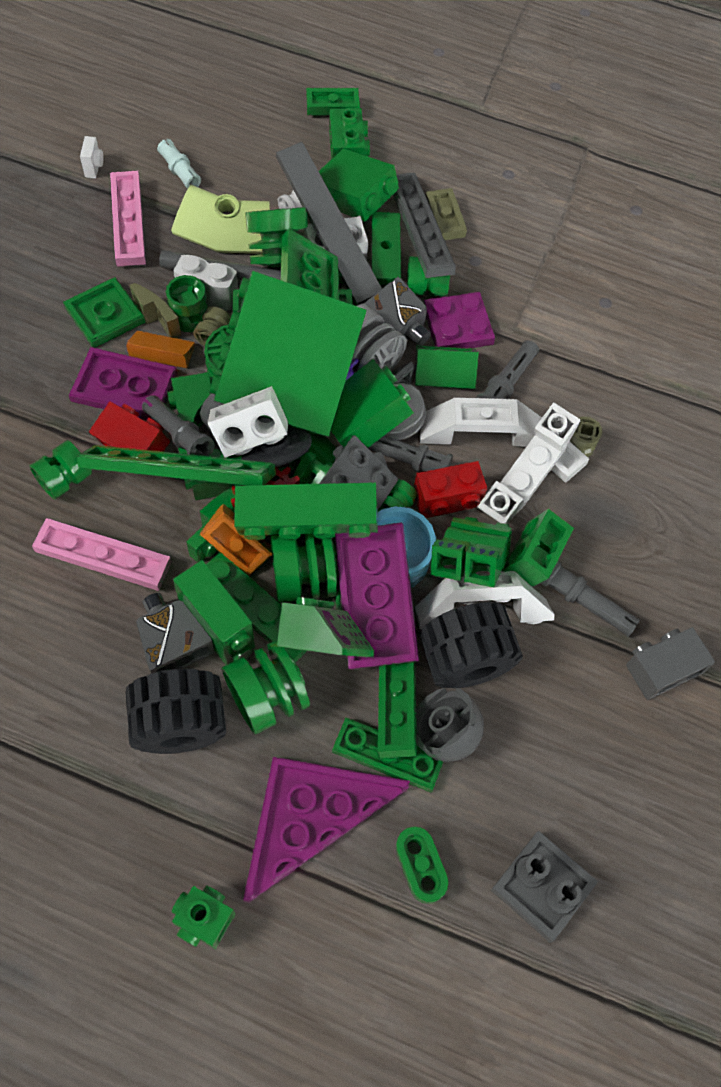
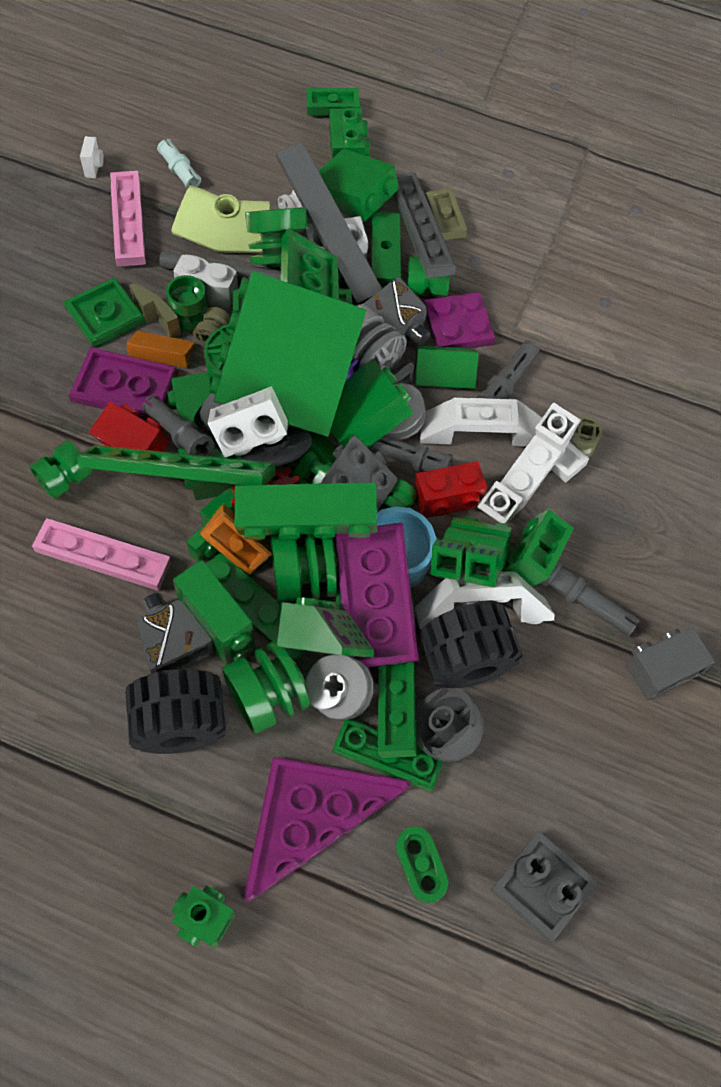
none -> light grey piece [305,654,373,720]

